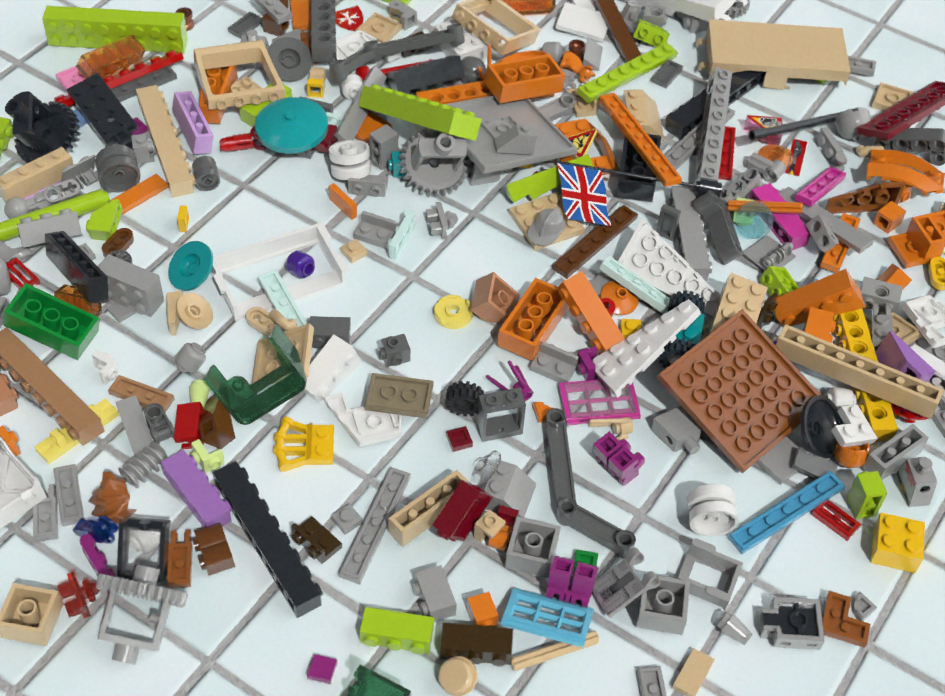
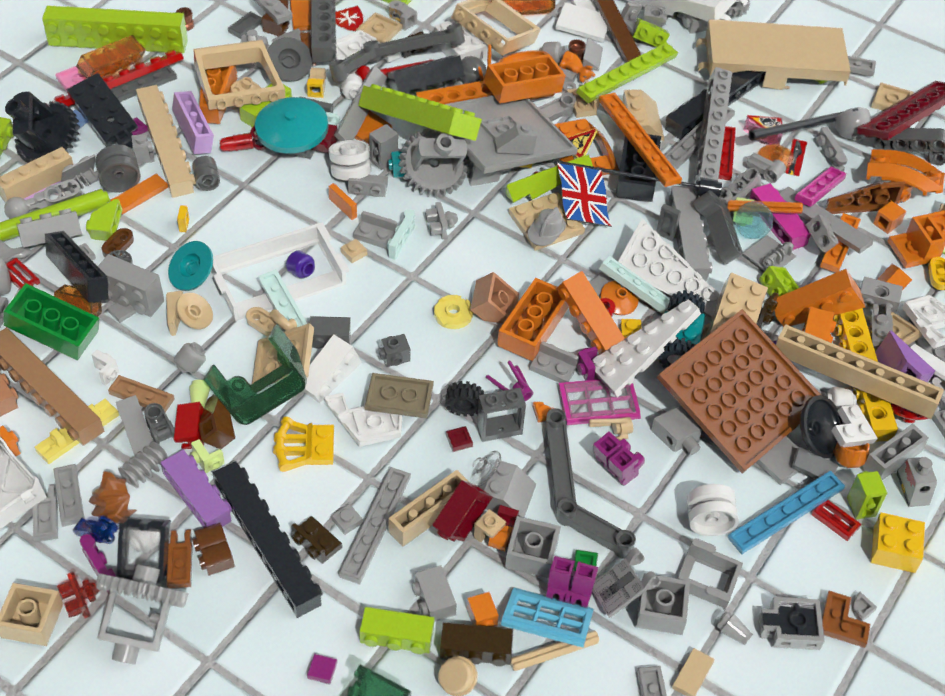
reddish brown tile [552,205,638,279] -> none
dark grey tile [652,59,683,89] -> none
tan arm [856,145,884,157] -> none

